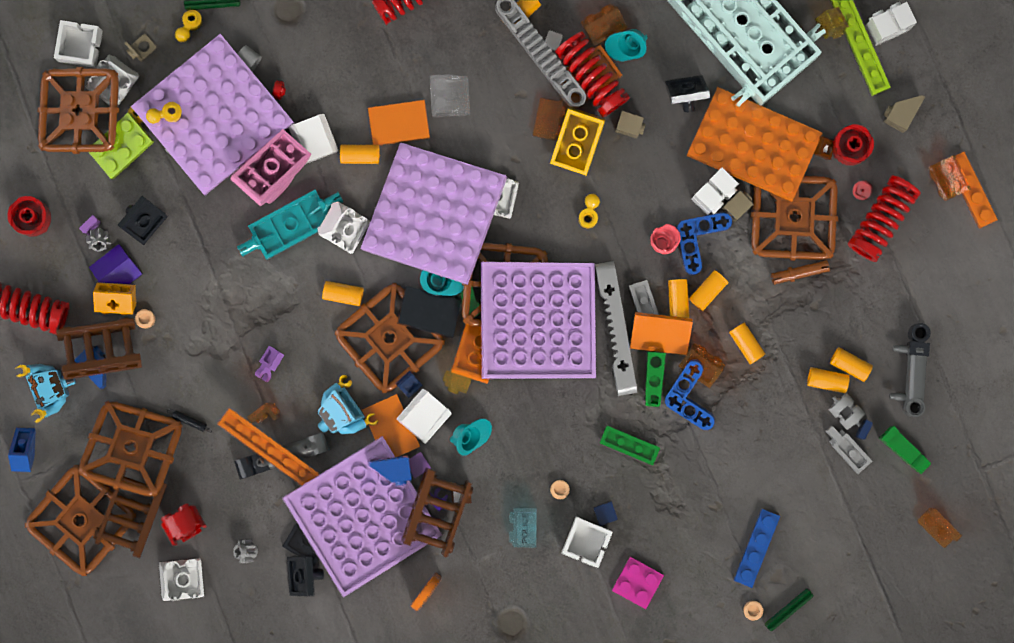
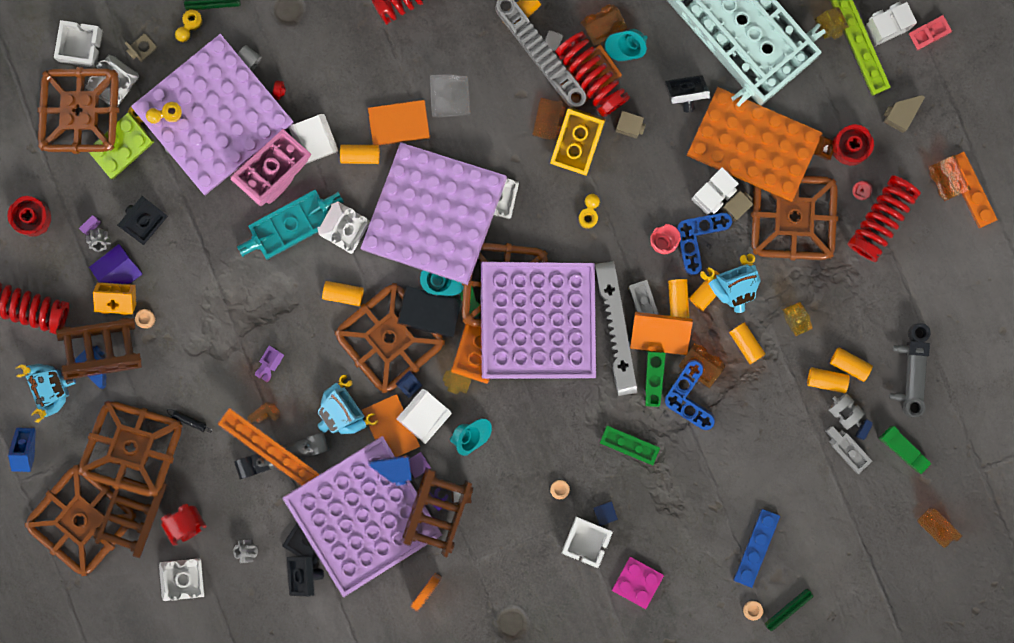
clear light blue brick [509,508,537,548] -> none
dark orange pin [771,260,830,285] -> none
none -> medium azure torso [700,254,761,313]
none -> clear yellow brick [783,302,813,336]
none -> coral slope [908,15,952,50]

